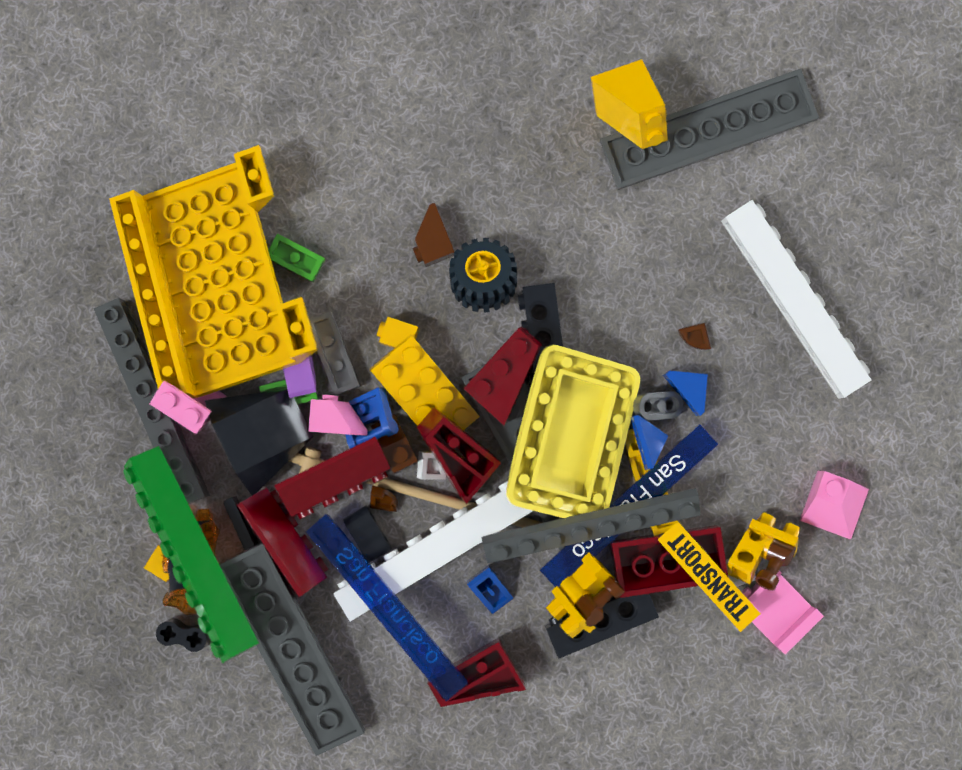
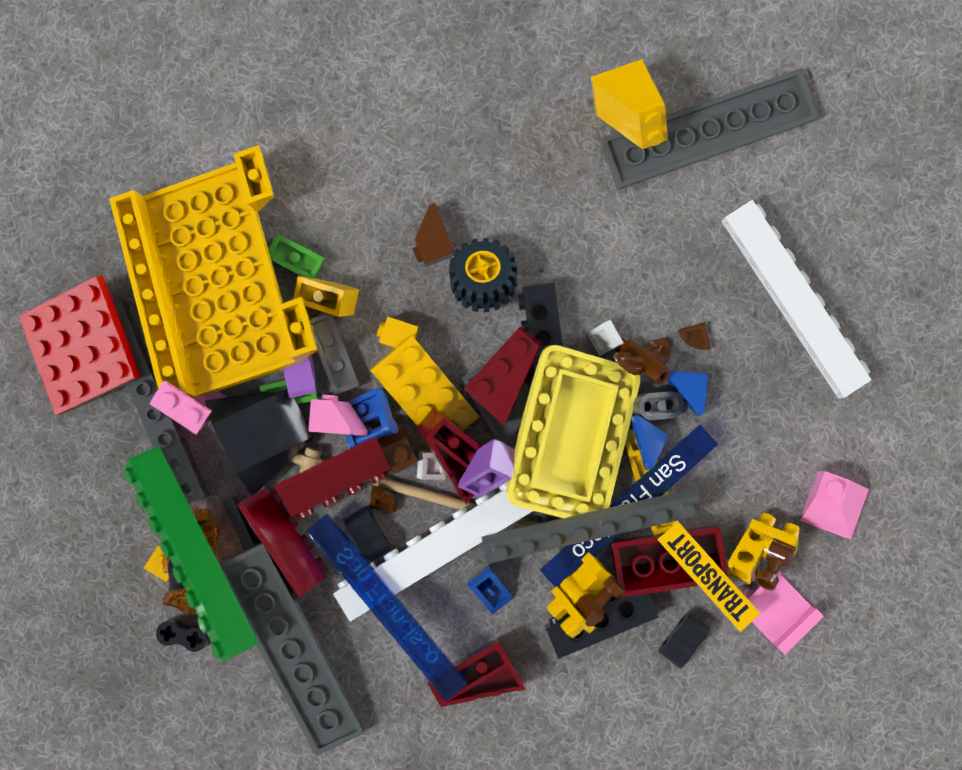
none -> plate [18,275,141,415]
none -> yellow slope [293,276,359,317]
none -> medium lavender slope [458,439,515,497]
none -> white plate [587,319,623,356]
none -> reddish brown plant [613,337,671,385]
none -> black axle [658,611,711,669]

